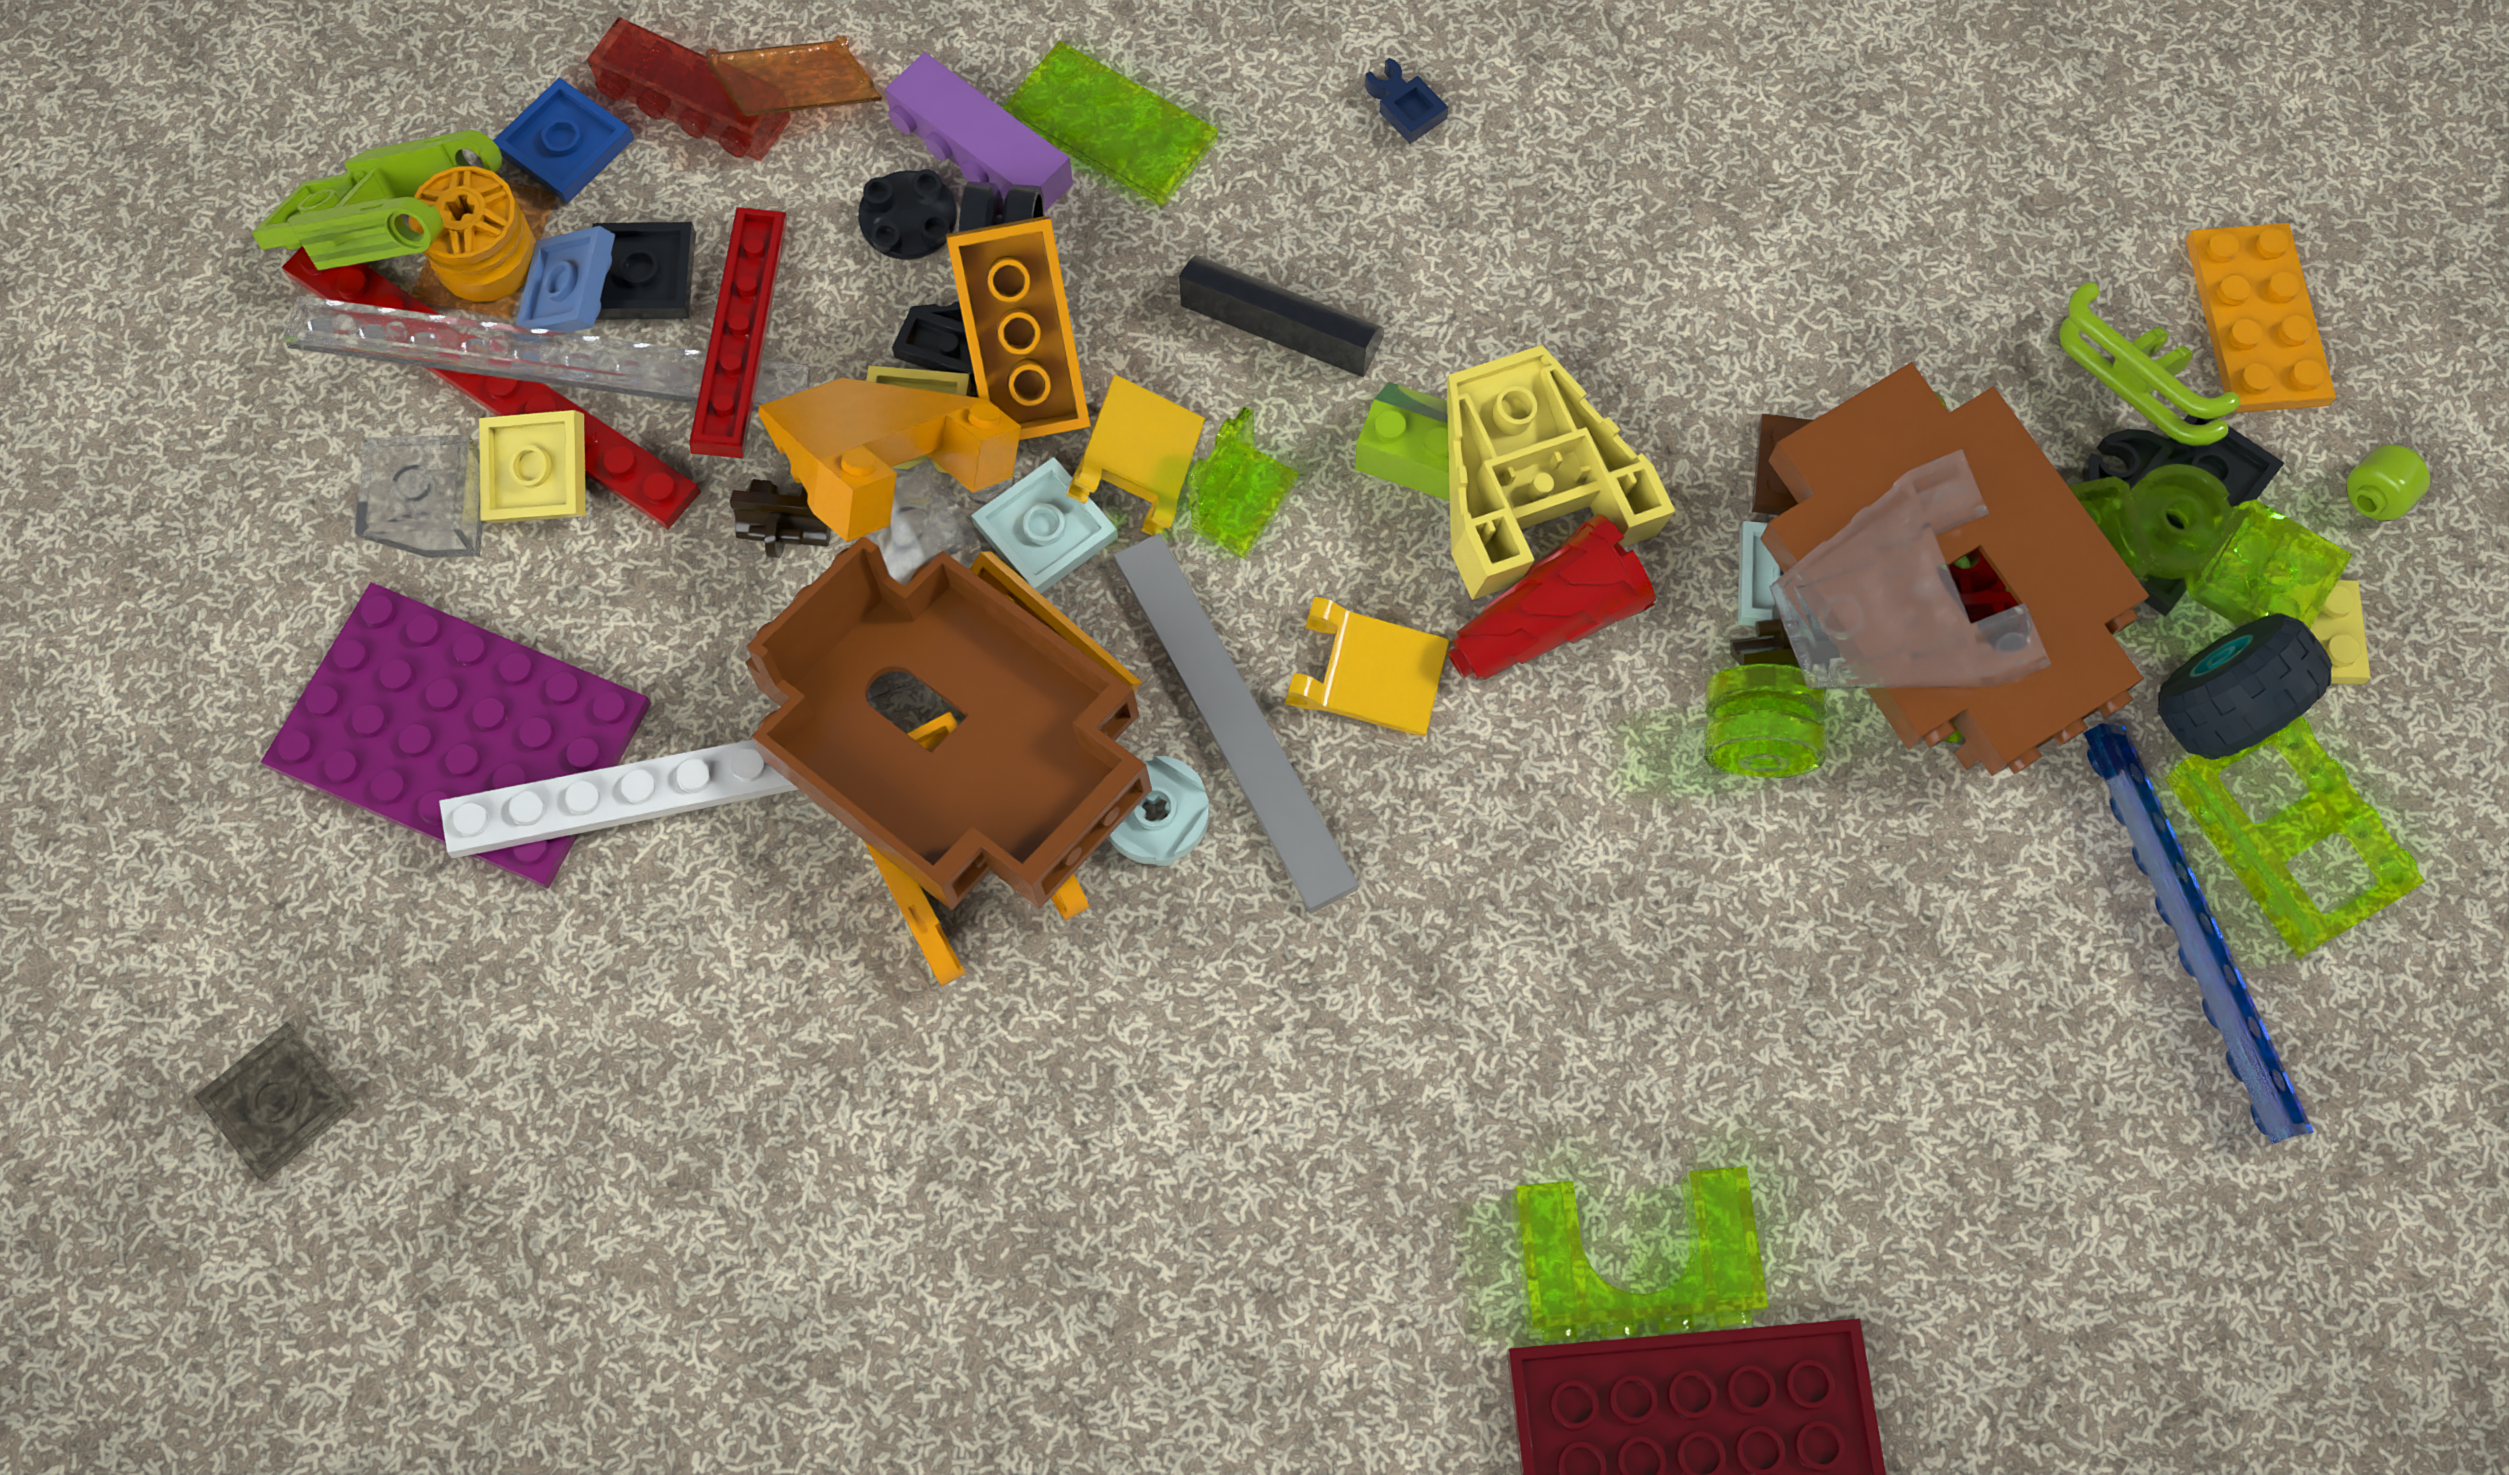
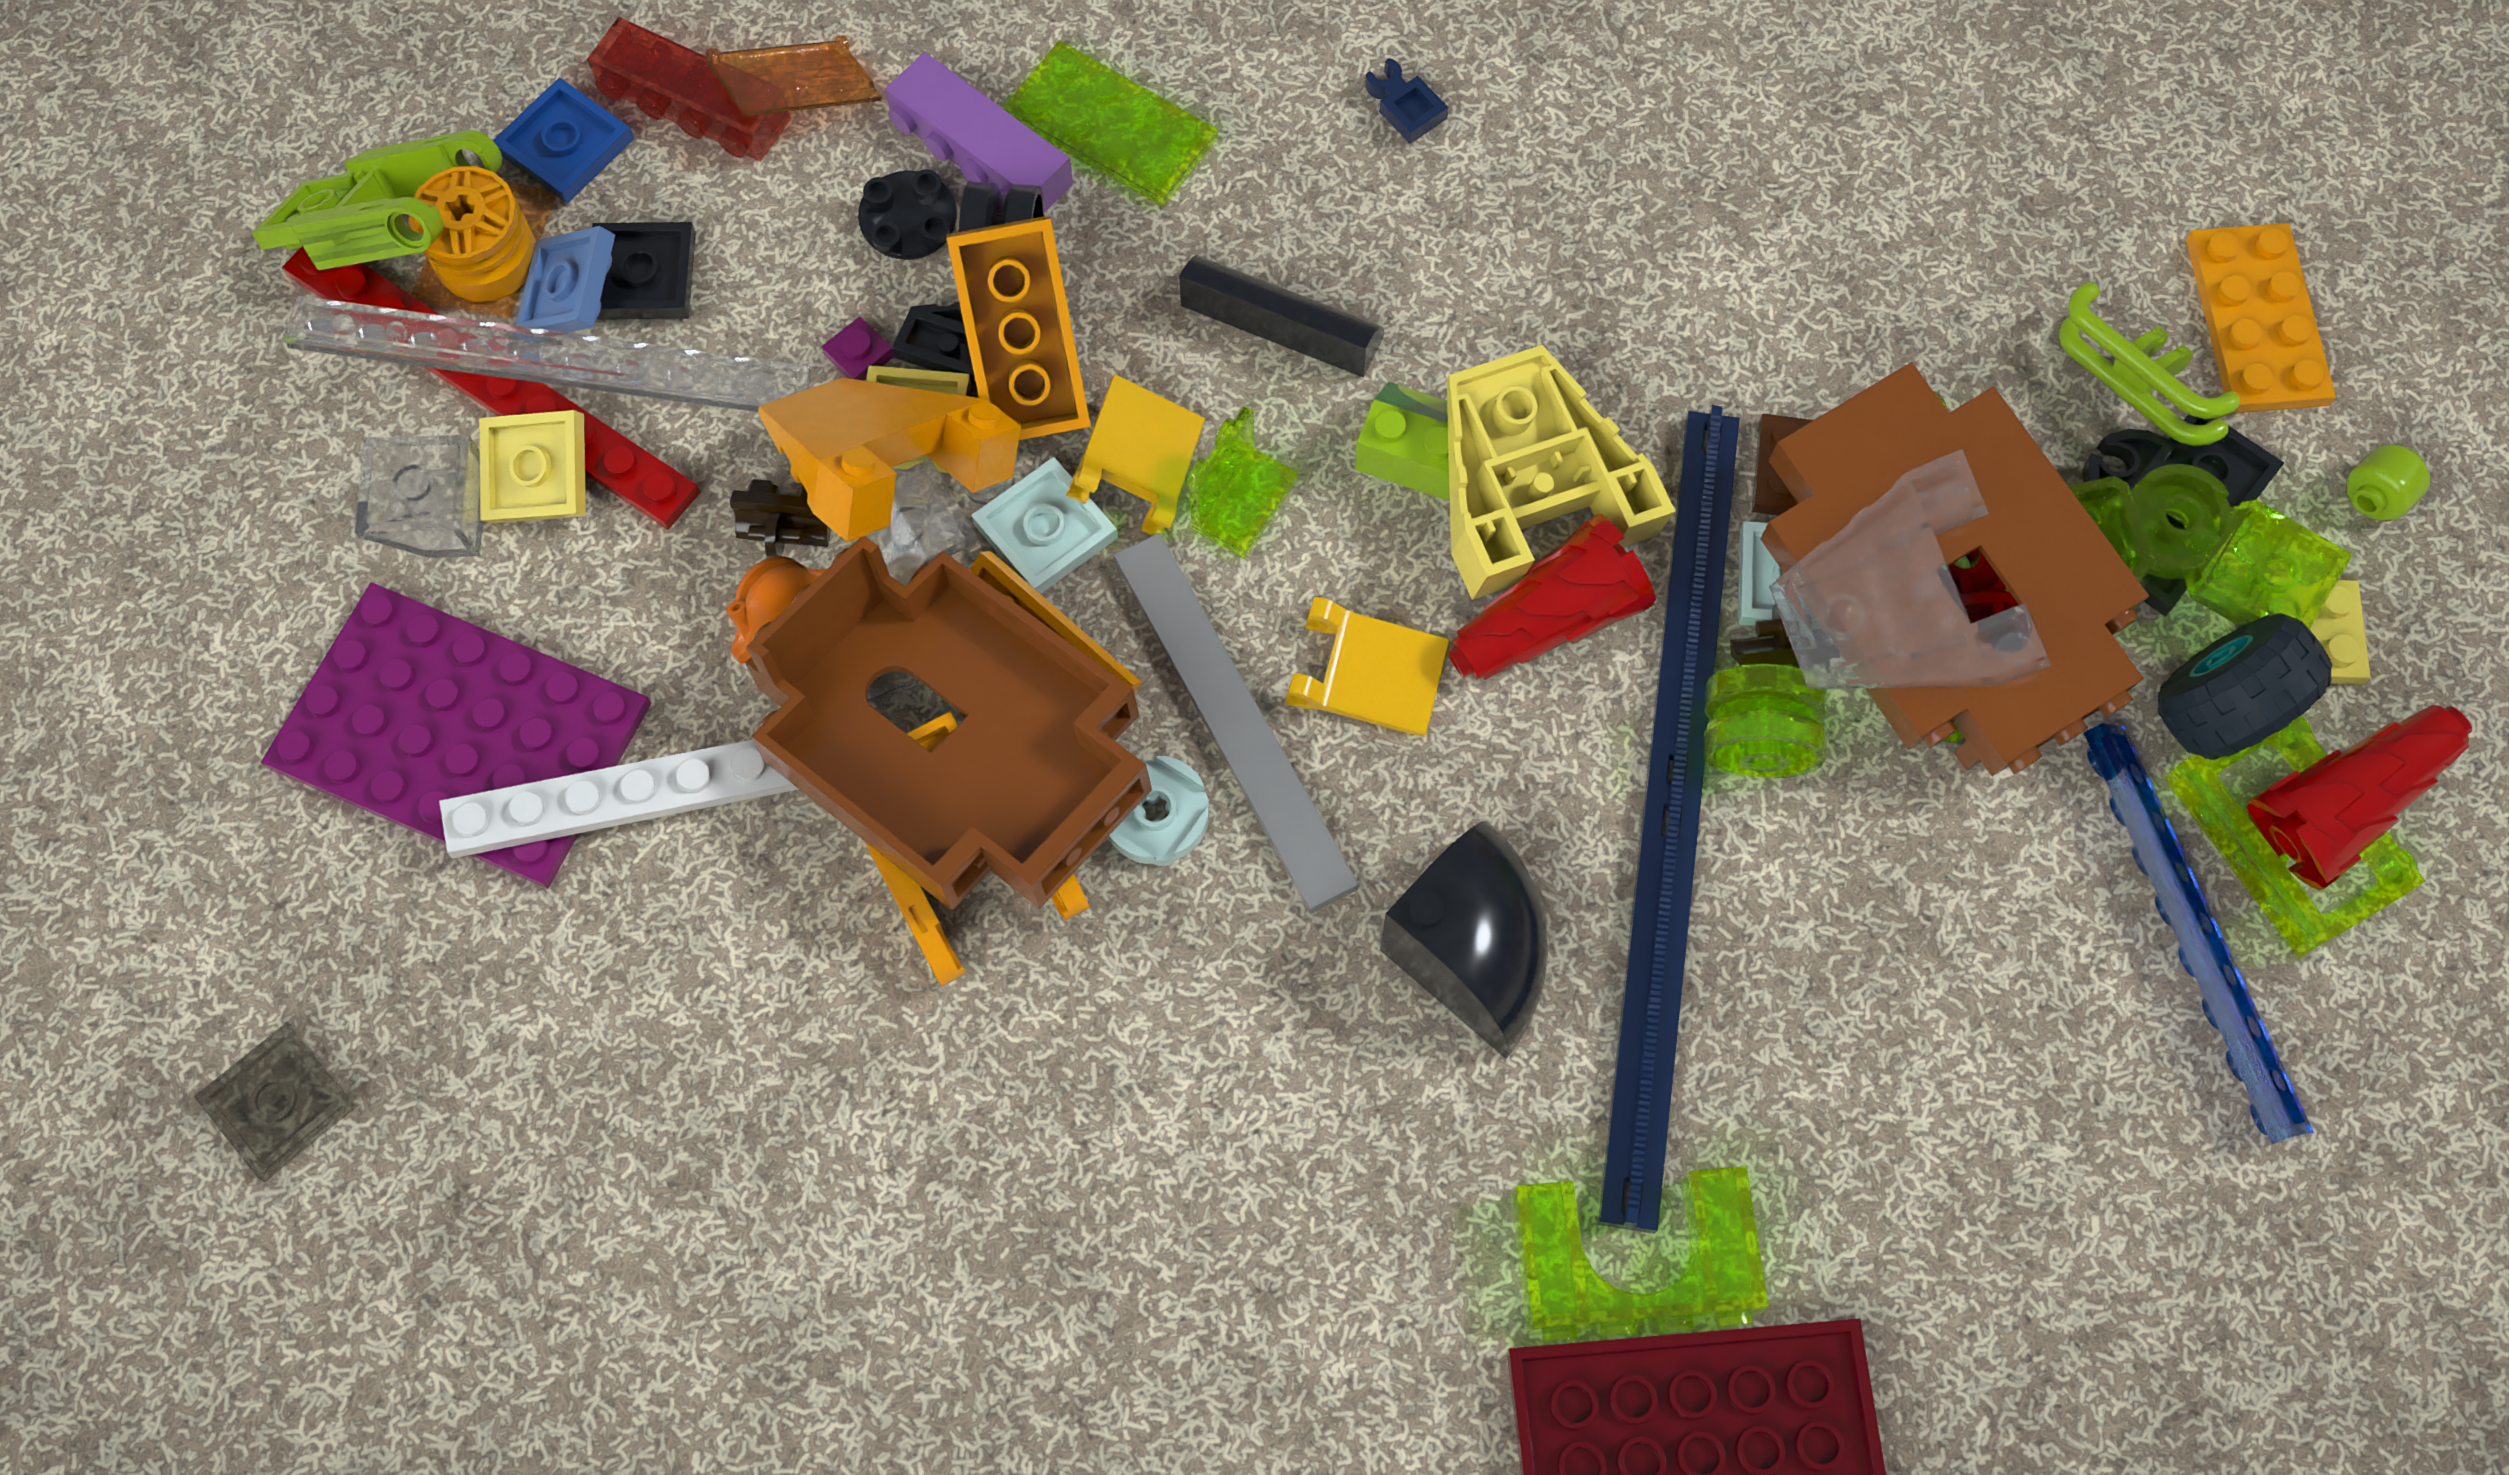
red tile [689,207,787,459] -> none
none -> orange hat [726,556,827,665]
none -> magenta plate [821,316,894,381]
none -> black brick [1380,821,1548,1059]
none -> dark blue piece [1598,405,1740,1234]
none -> red cone [2246,705,2472,890]

